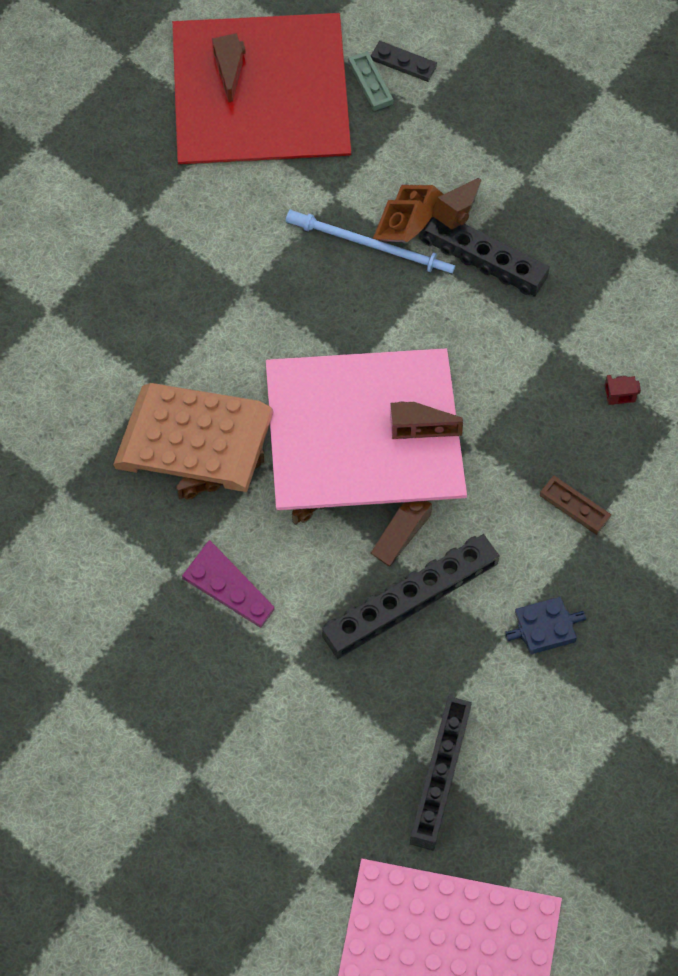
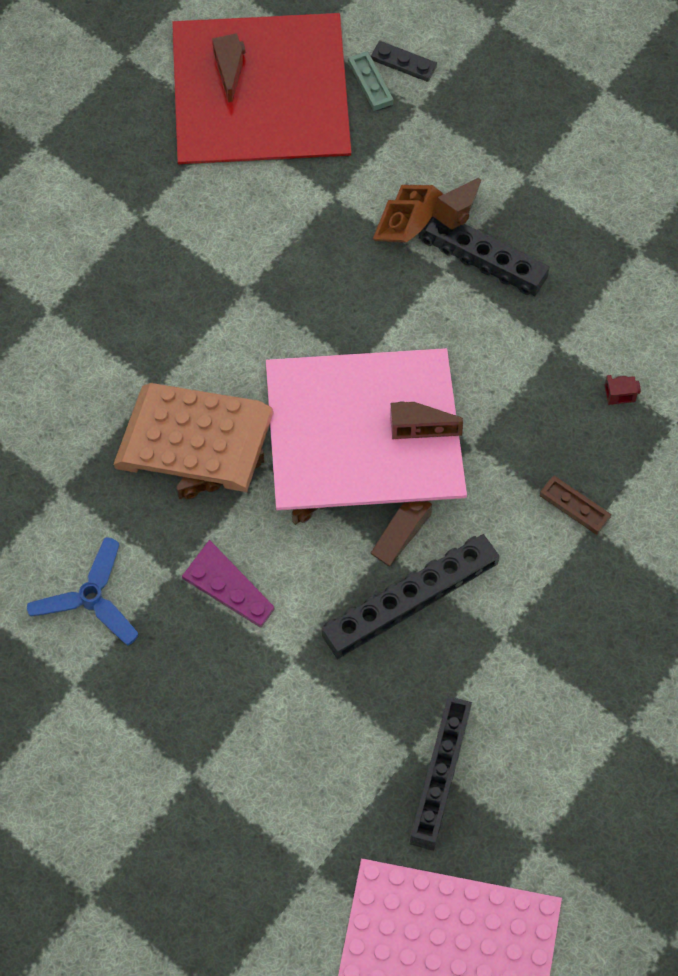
light blue bar [286,209,455,274] -> none
dark blue plate [505,597,586,655] -> none
none -> blue piece [27,537,138,645]

